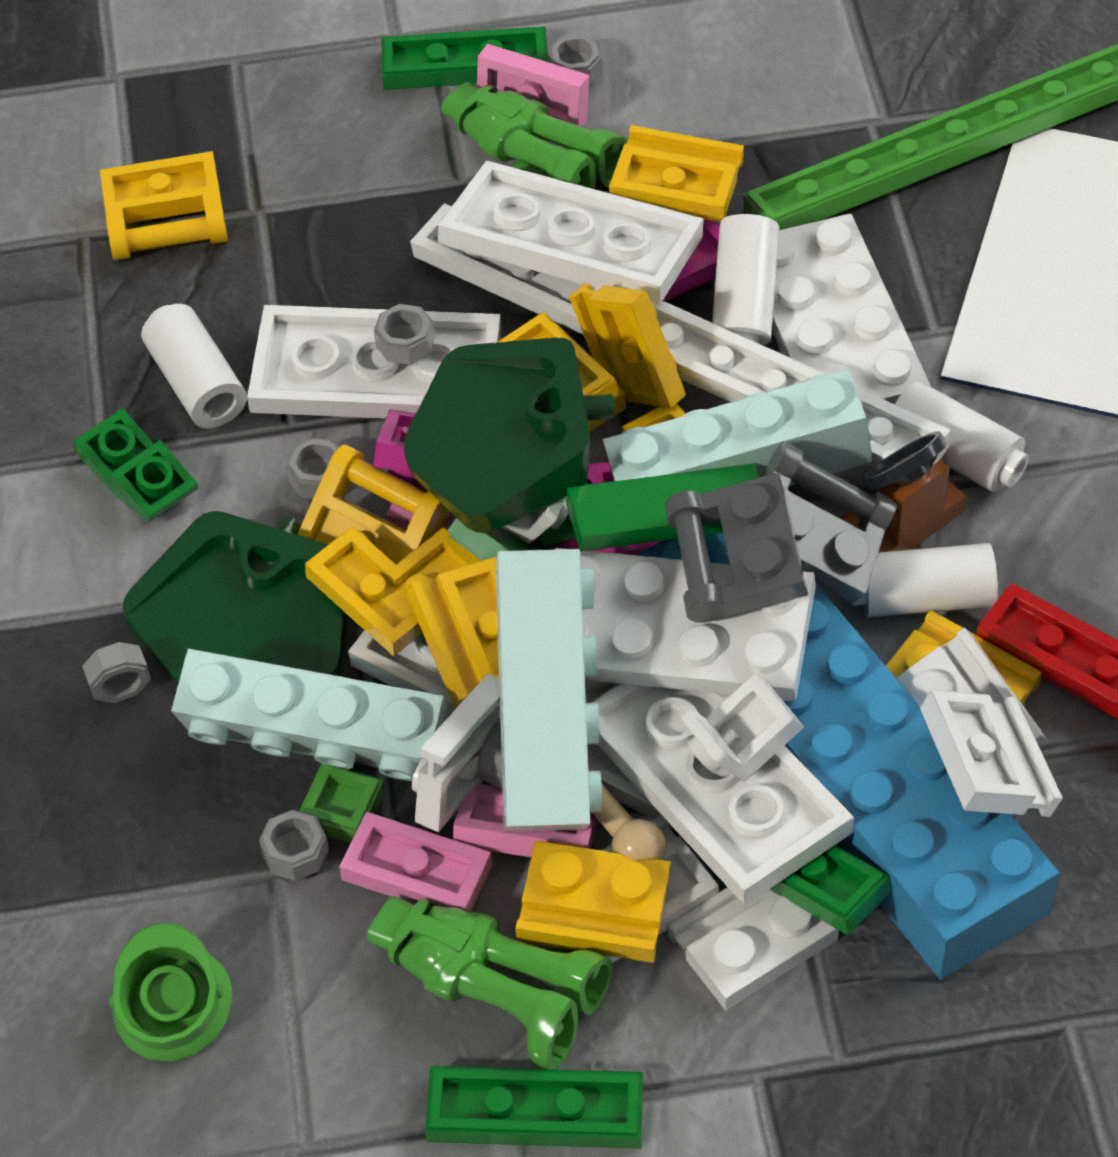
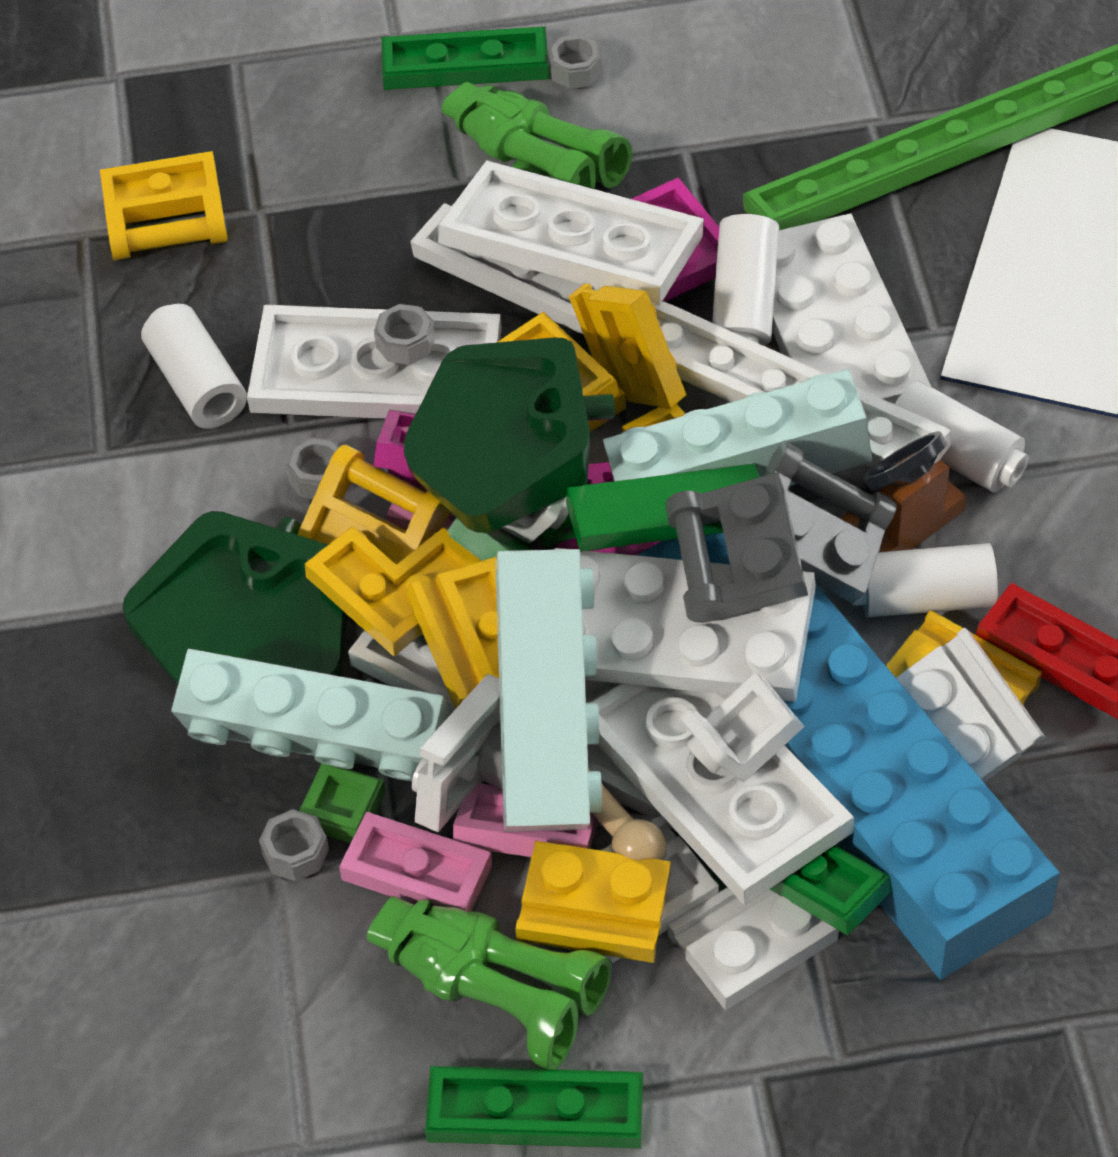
green slope [74,408,198,522] -> none
light grey tile [82,642,151,703] -> none
bright green piece [109,923,232,1062] -> none
bright pink plate [477,44,590,127] -> none
yellow plate [609,125,744,222] -> none
white plate [920,690,1063,817] -> none

